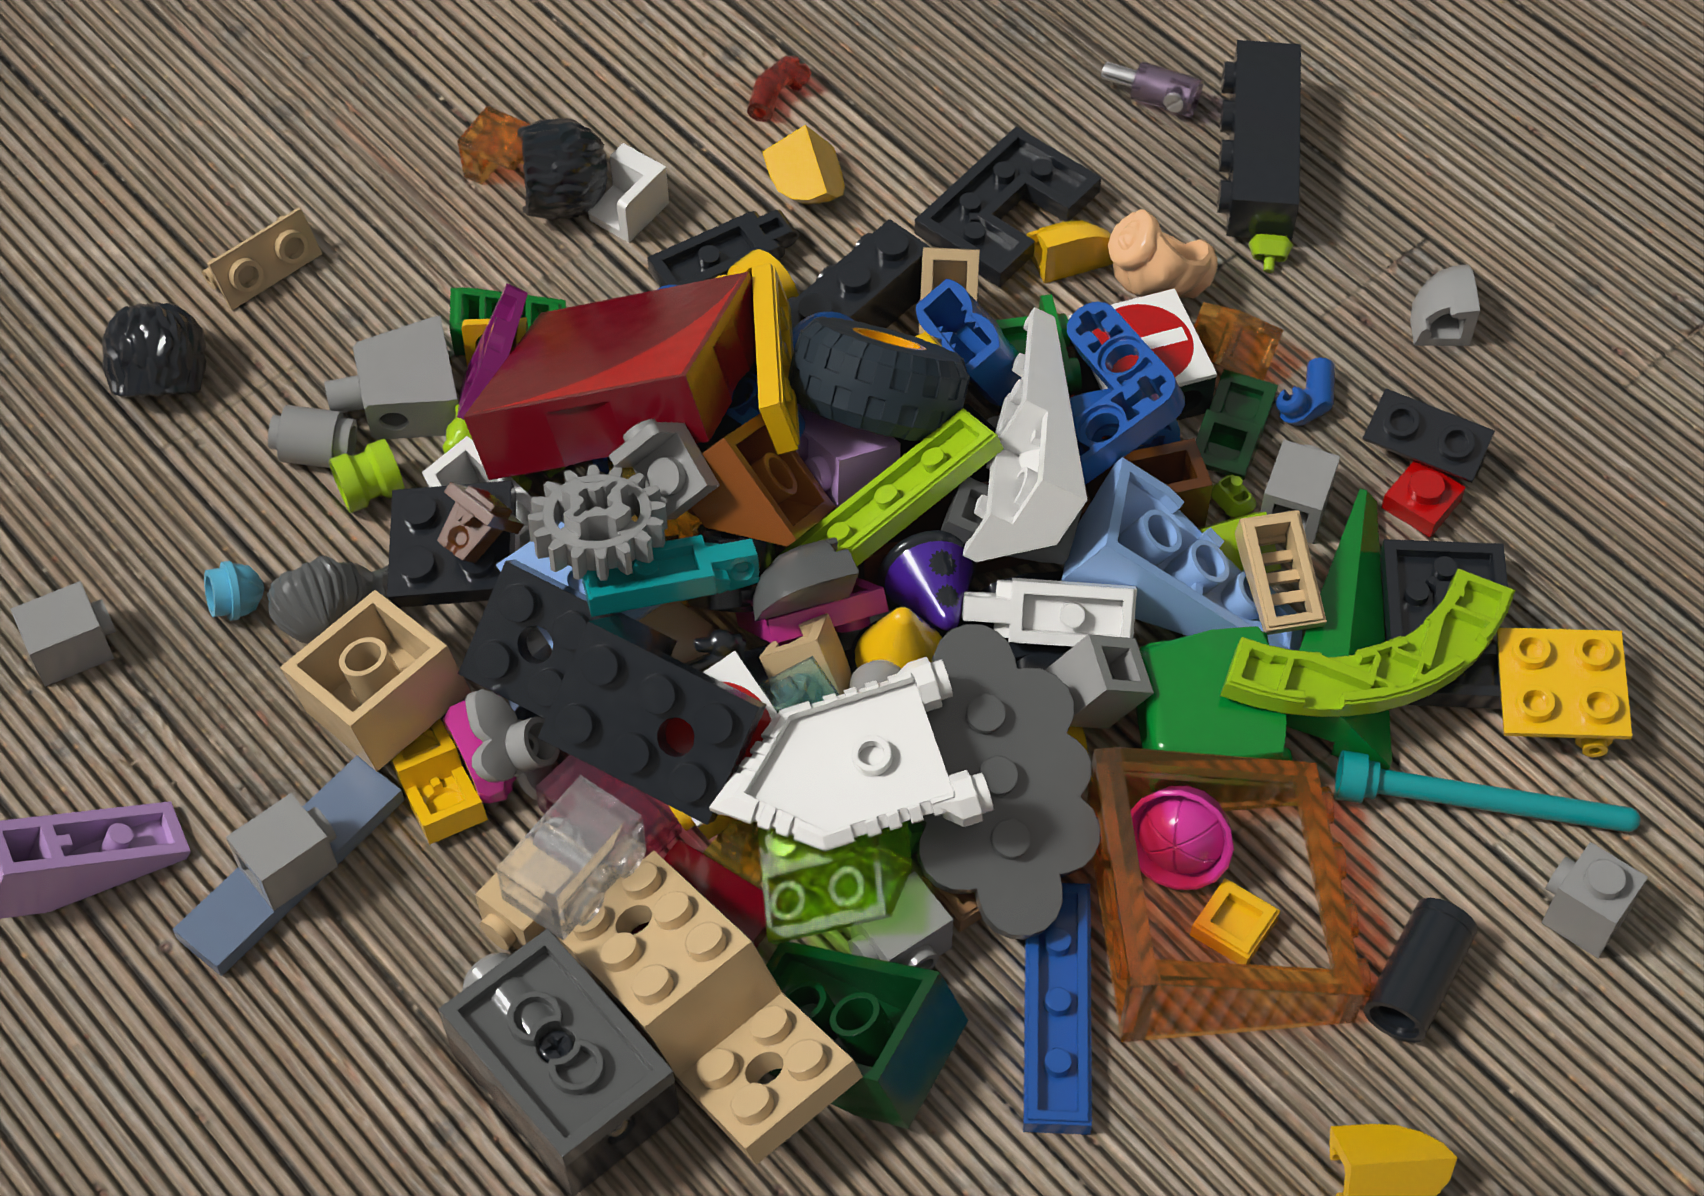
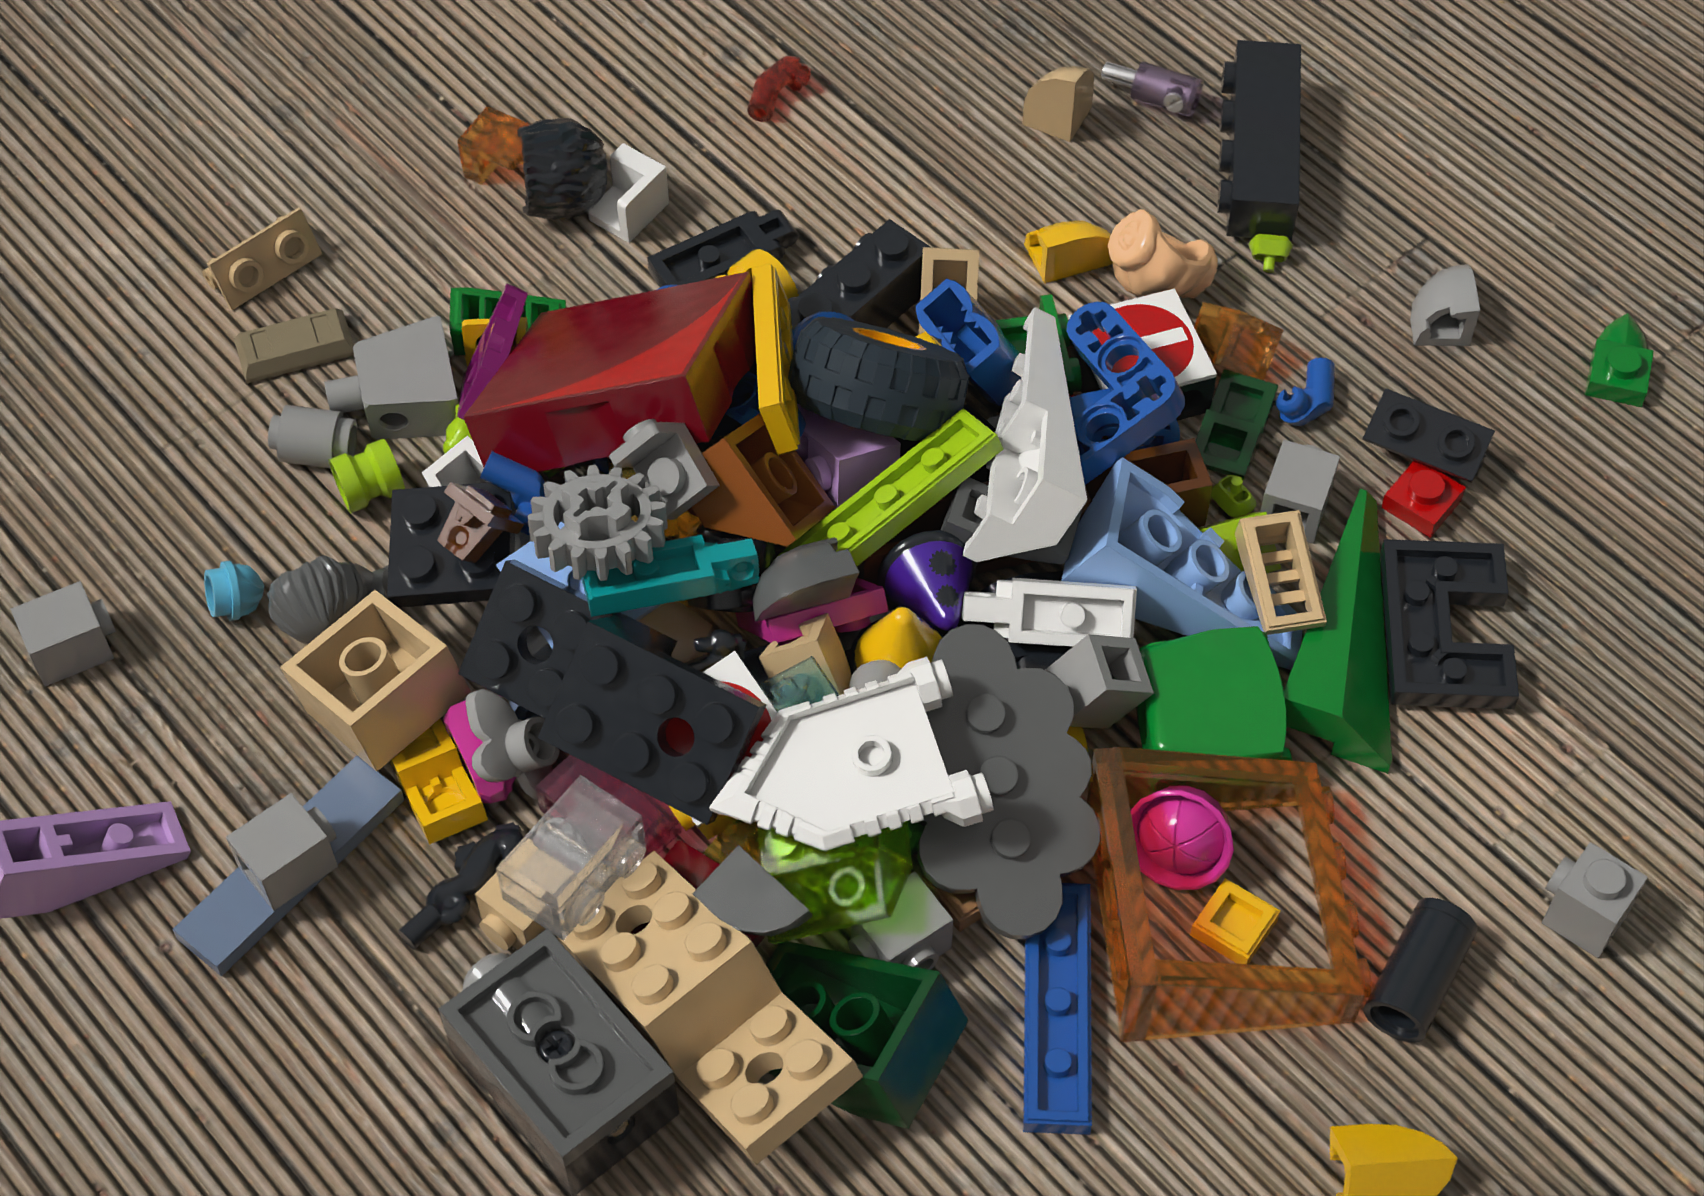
black hair [102,301,206,397] -> none
yellow brick [762,125,845,204] -> none
black plate [914,126,1102,288] -> none
lime tile [1220,569,1516,717] -> none
teal piece [1334,750,1641,832] -> none
yellow hinge [1497,628,1632,757] -> none
none -> dark tan tile [234,308,354,384]
none -> black animal [398,821,526,950]
none -> blue arm [480,451,545,535]
none -> dark grey brick [693,845,813,936]
none -> tan brick [1022,66,1094,142]
none -> green plate [1585,313,1654,408]

